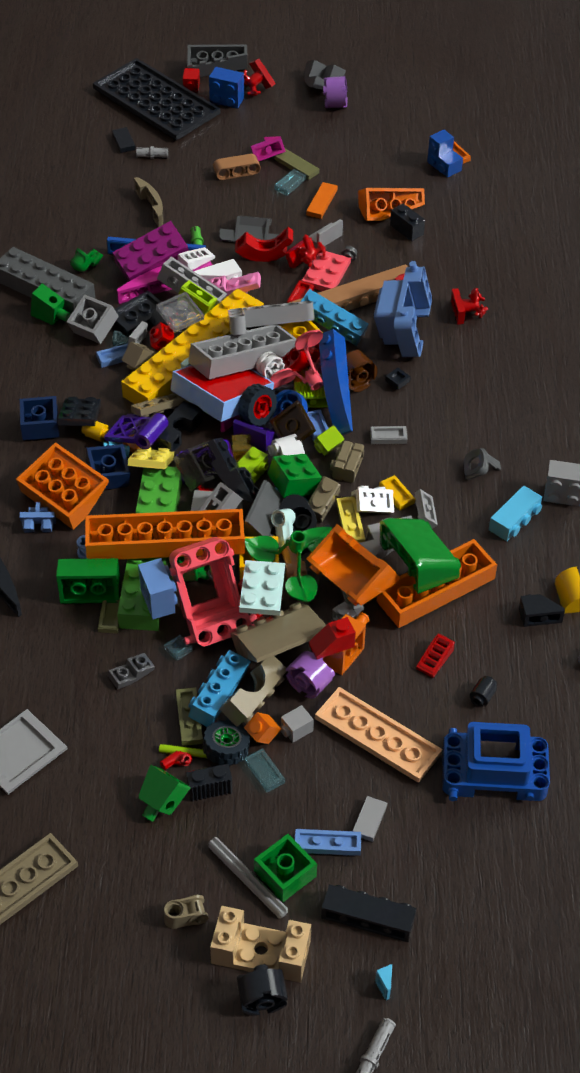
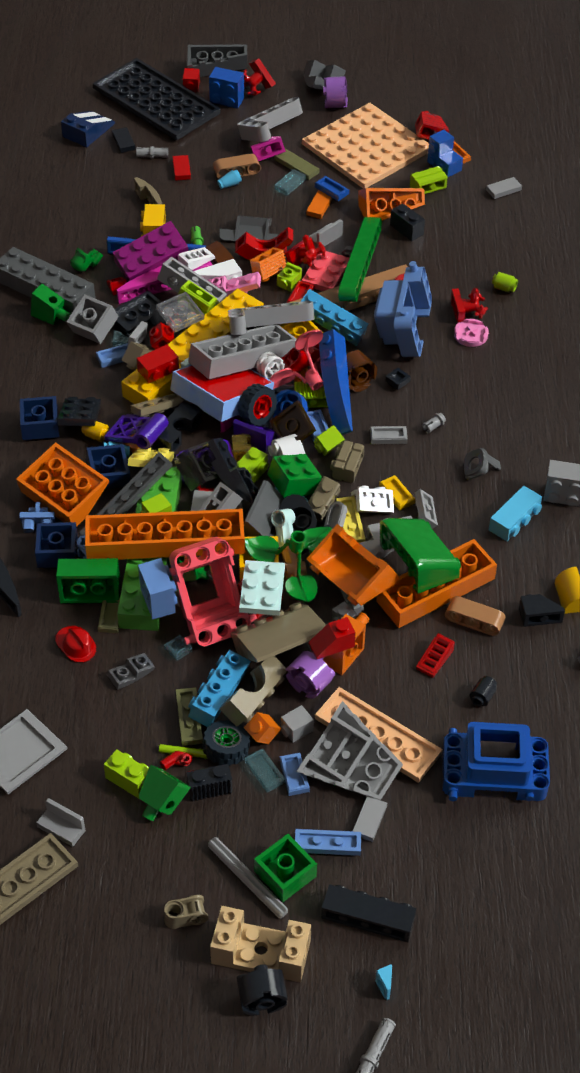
none -> dark blue brick [35,522,78,568]
none -> light grey panel [37,798,86,847]
none -> red piece [55,626,96,662]
none -> dark blue slope [61,111,115,147]
none -> dark grey tile [79,452,173,536]
none -> lime brick [104,750,149,799]
none -> red slope [106,277,127,295]
none -> red brick [137,344,179,383]
none -> yellow brick [140,204,166,237]
none -> lime brick [141,493,172,513]
none -> red tile [173,155,191,180]
none -> reddish brown slope [206,241,234,264]
none -> medium azure cone [217,170,242,189]
none -> light grey beam [237,97,303,142]
none -> orange brick [250,247,286,282]
none -> lime brick [277,262,302,292]
none -> medium blue tile [279,753,310,796]
none -> light grey wedge [296,701,403,800]
none -> light nougat plate [302,103,429,189]
none -> blue tile [315,176,349,202]
none -> light grey tile [324,501,347,529]
none -> green beam [338,217,382,302]
none -> lime brick [410,166,448,194]
none -> red torso [415,111,449,140]
none -> light grey pin [422,413,446,433]
none -> medium nougat beam [445,596,506,636]
none -> bright pink tile [454,319,489,347]
none -> light grey tile [486,177,522,199]
none -> lime brick [492,272,518,293]

